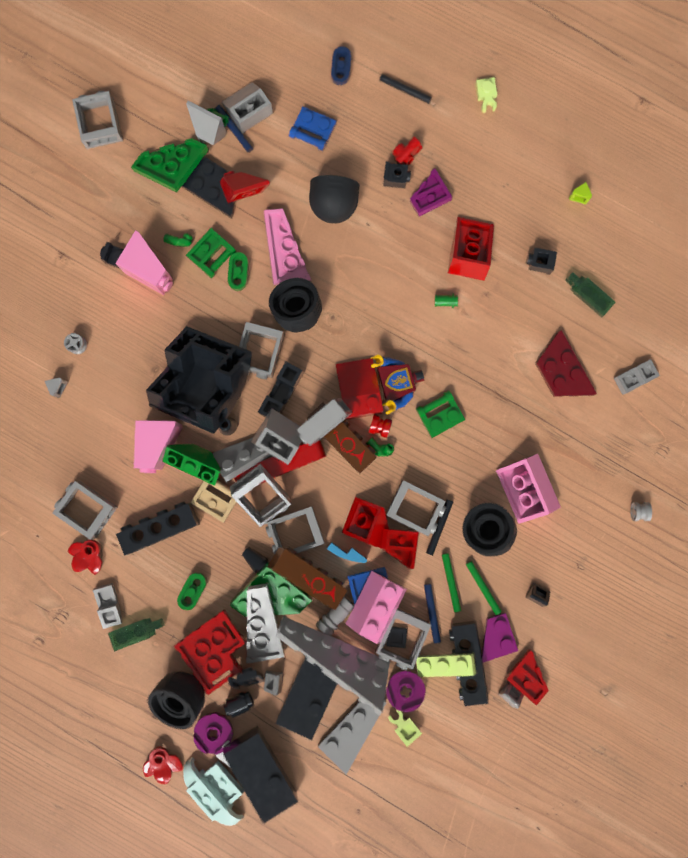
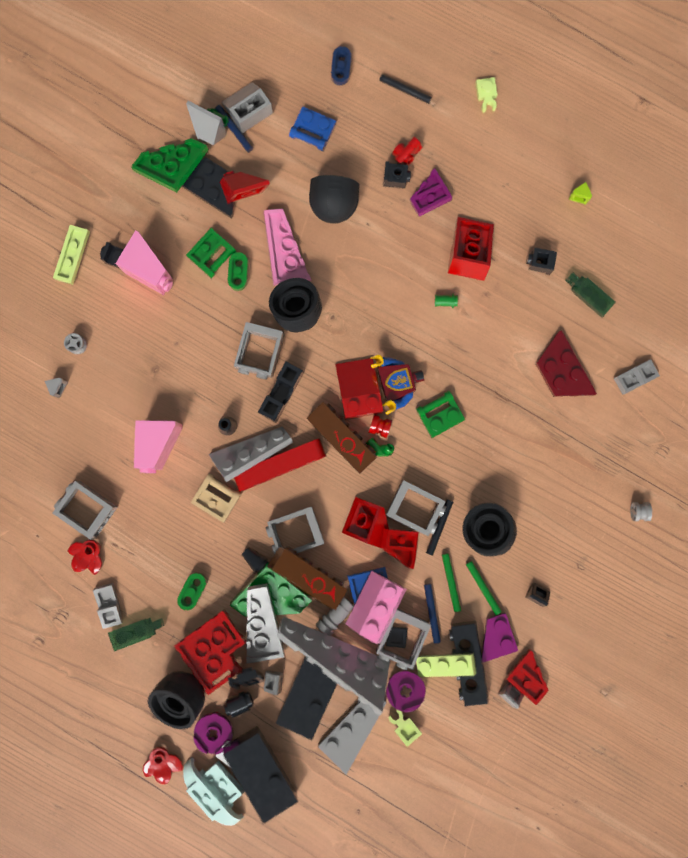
light grey window [72,91,123,149] -> none
black brick [116,501,200,556] -> none
black slope [146,326,252,434] -> none
green slope [162,444,221,486] -> none
green arm [163,233,193,247] -> none
light grey window [230,464,291,527] -> none
light grey slope [251,408,301,465] -> none
light grey window [297,398,352,445] -> none
dark azure slope [327,542,367,563] -> none
bright pink slope [496,454,561,524] -> none
none -> yellowish green plate [53,225,90,285]

